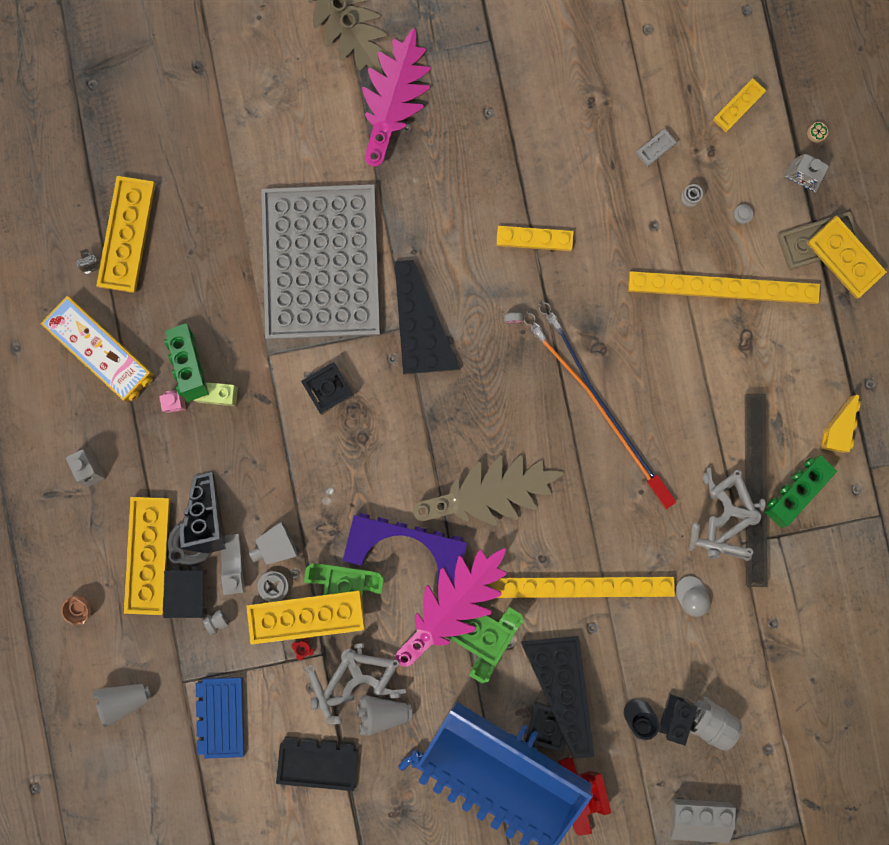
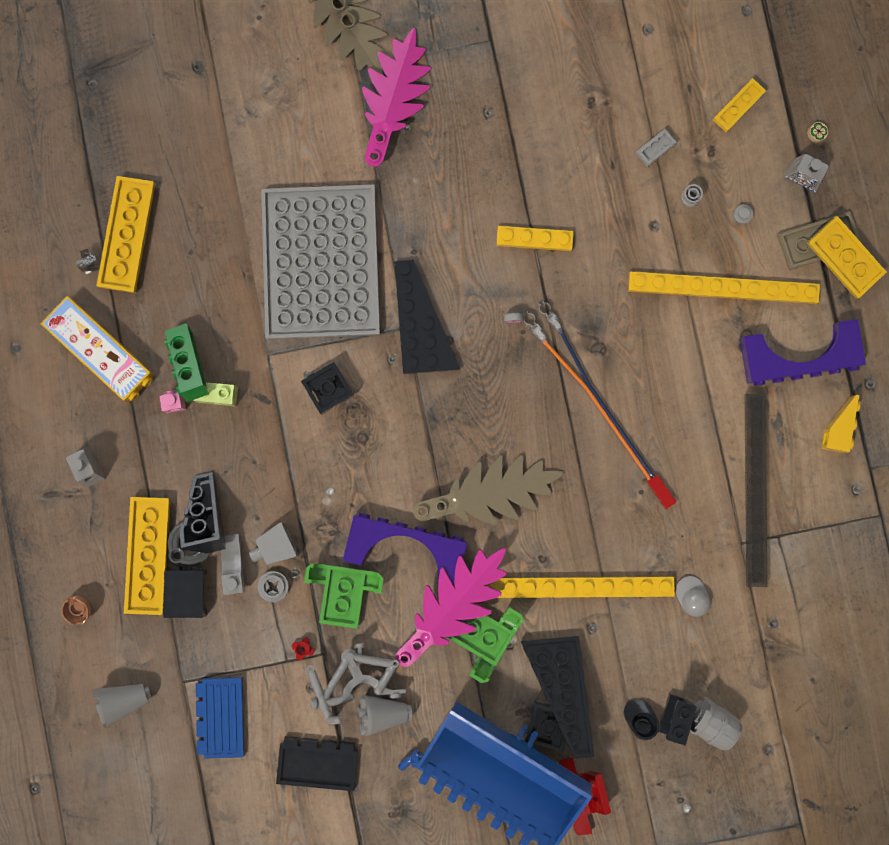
light grey wheel [203,609,230,635] -> none
yellow plate [246,590,366,644] -> none
light grey slope [670,799,736,843] -> none
light grey piece [688,468,765,561] -> none
green brick [764,455,838,528] -> none
none -> dark purple arch [739,319,866,386]

